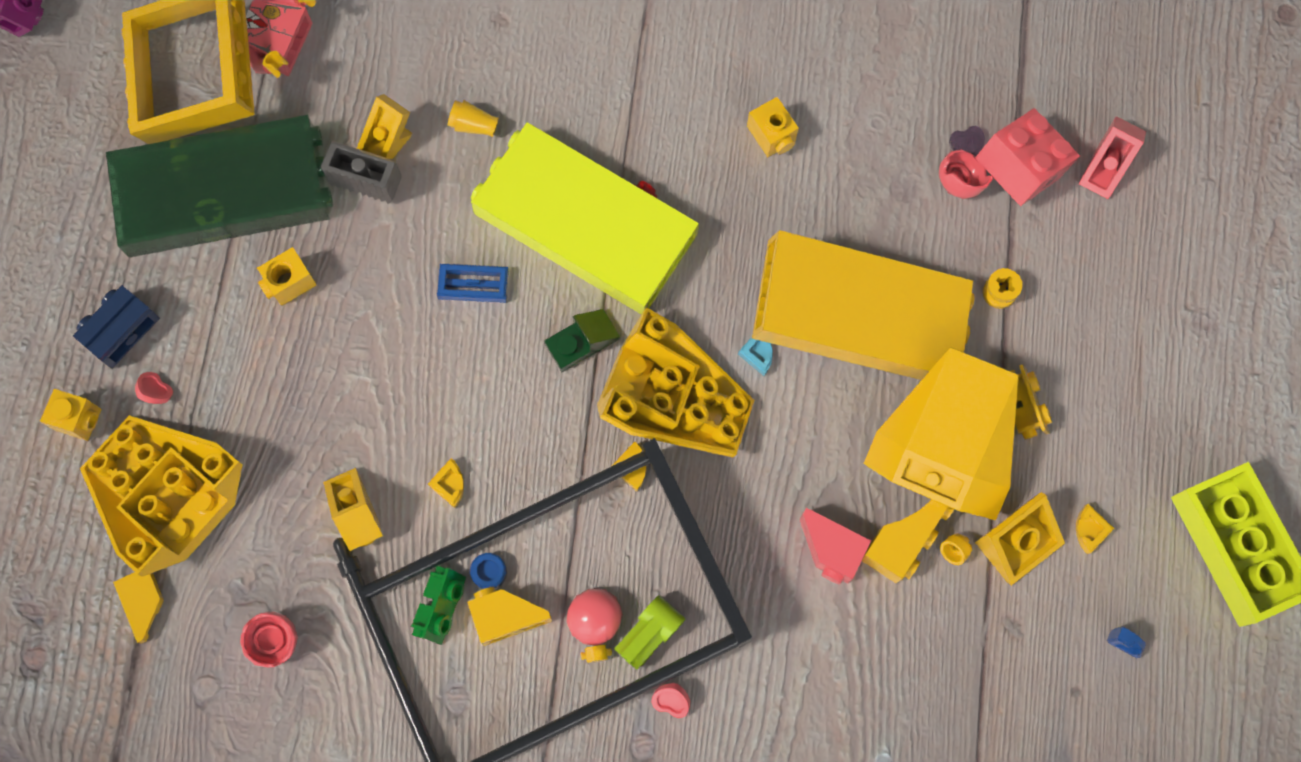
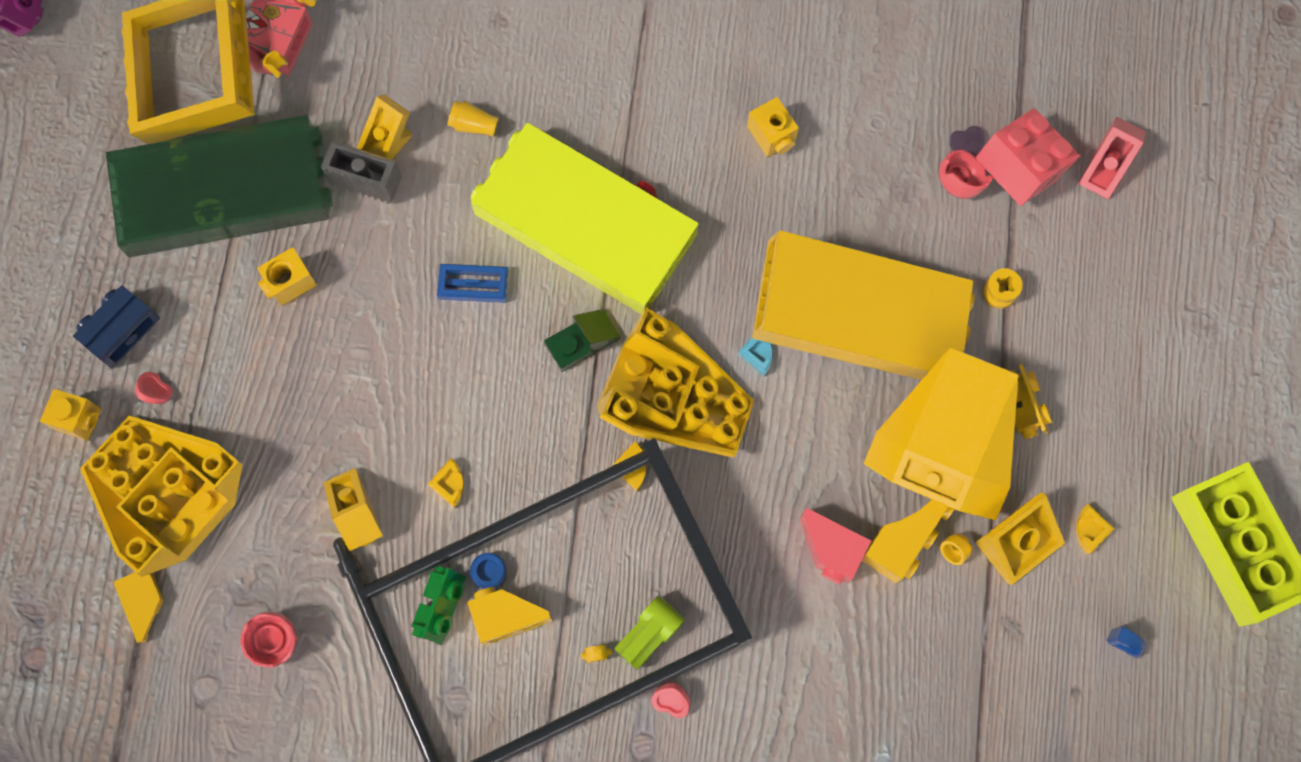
coral hair [566,588,623,646] -> none

